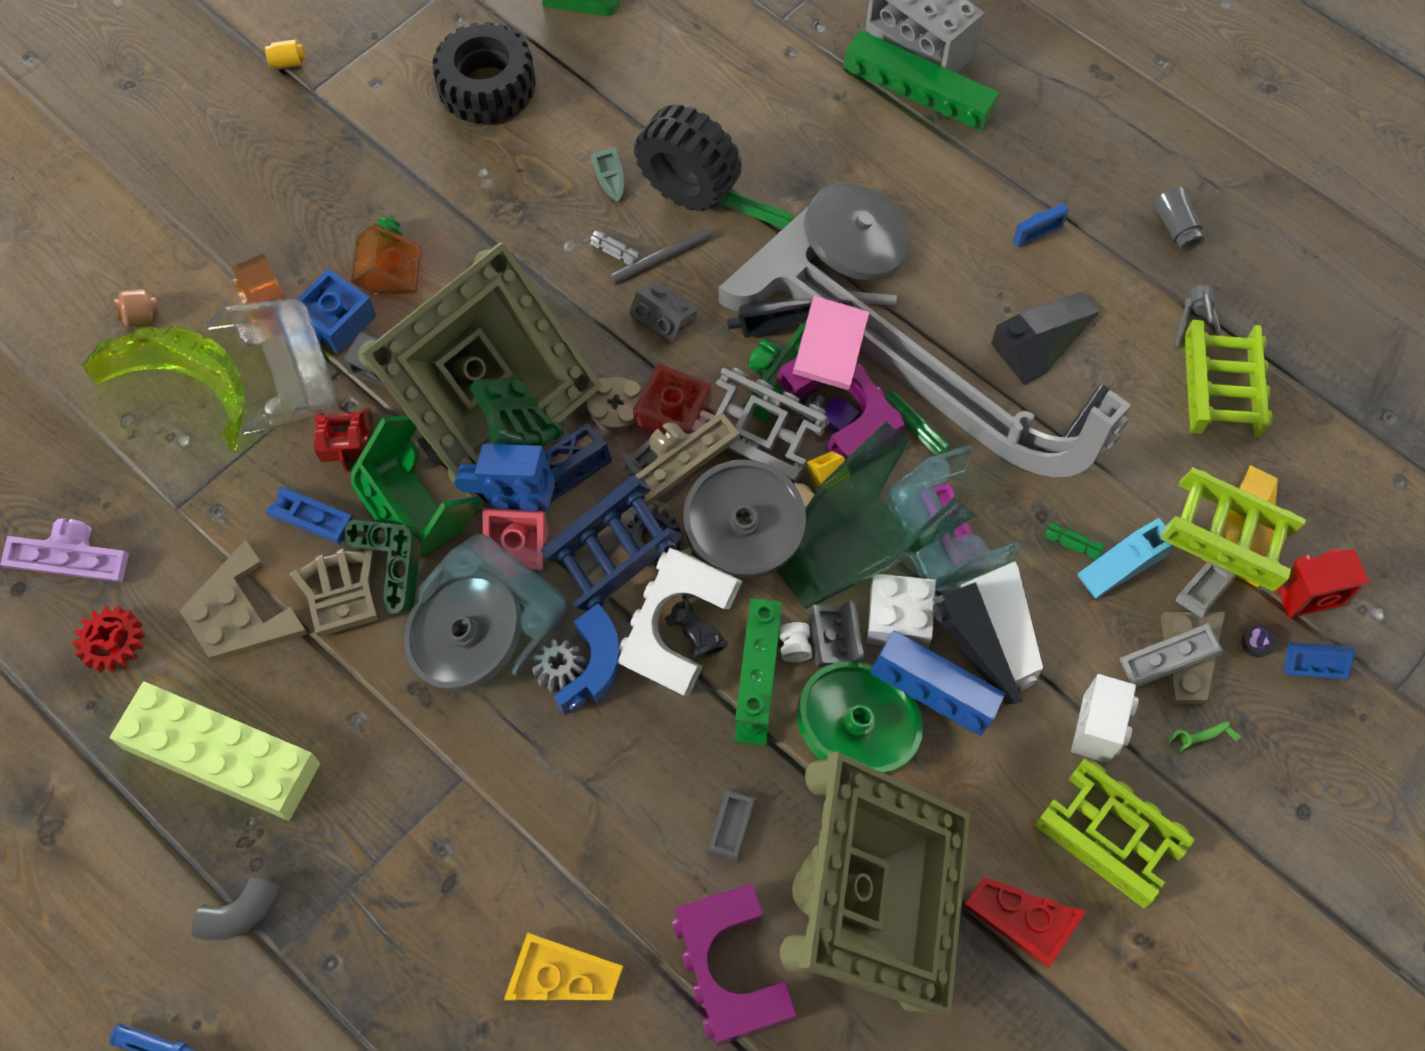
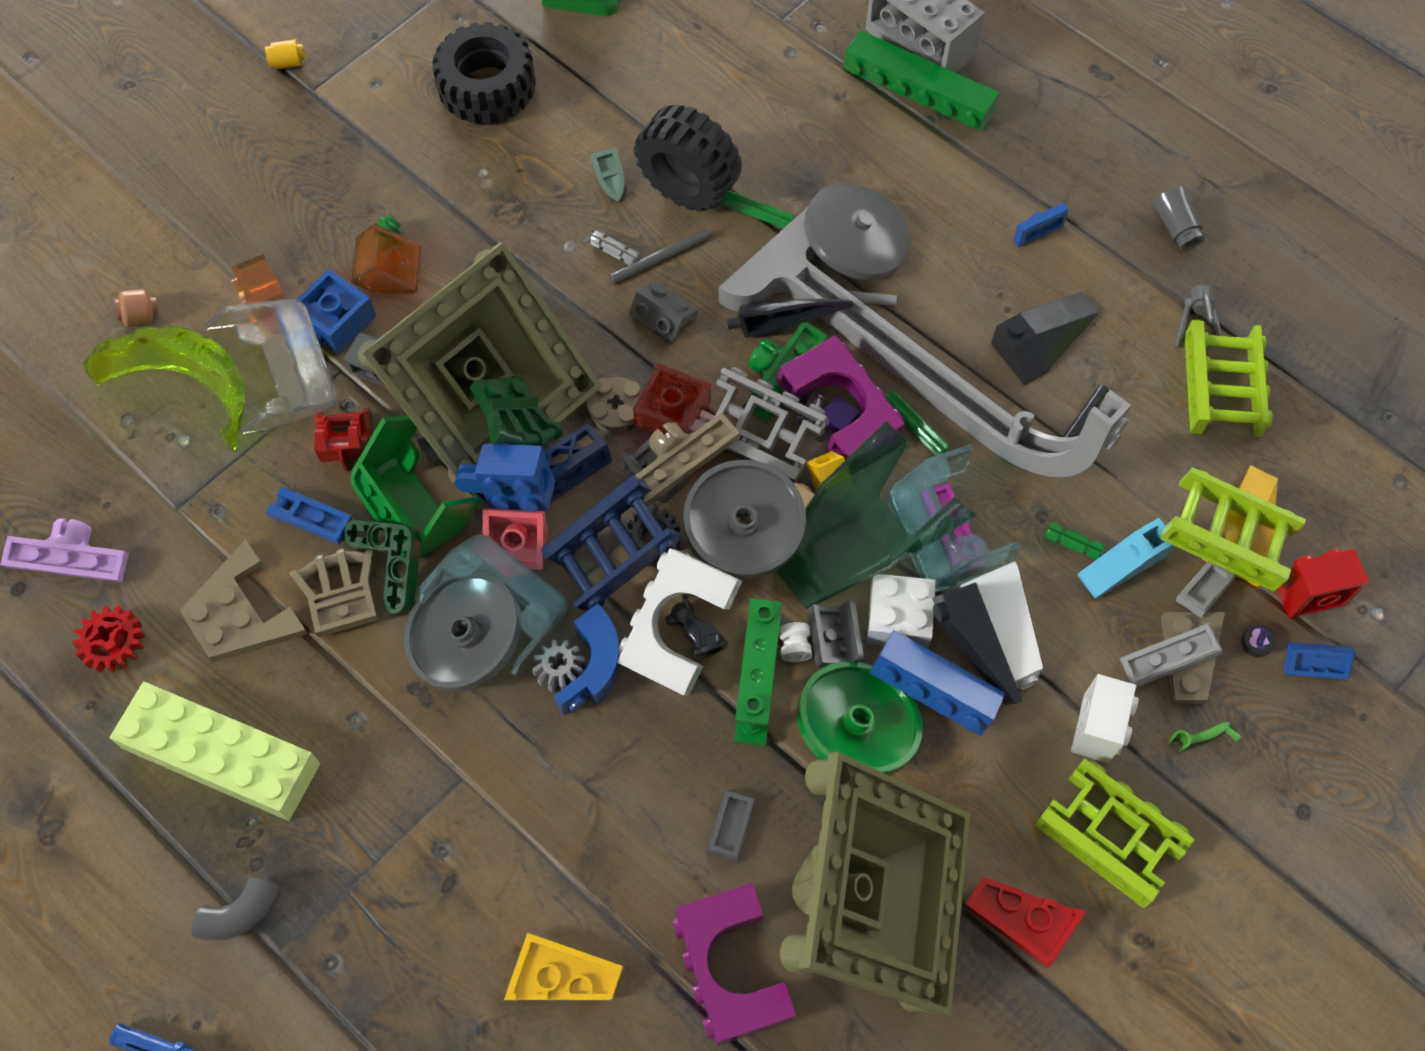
bright pink tile [792,296,869,390] -> none

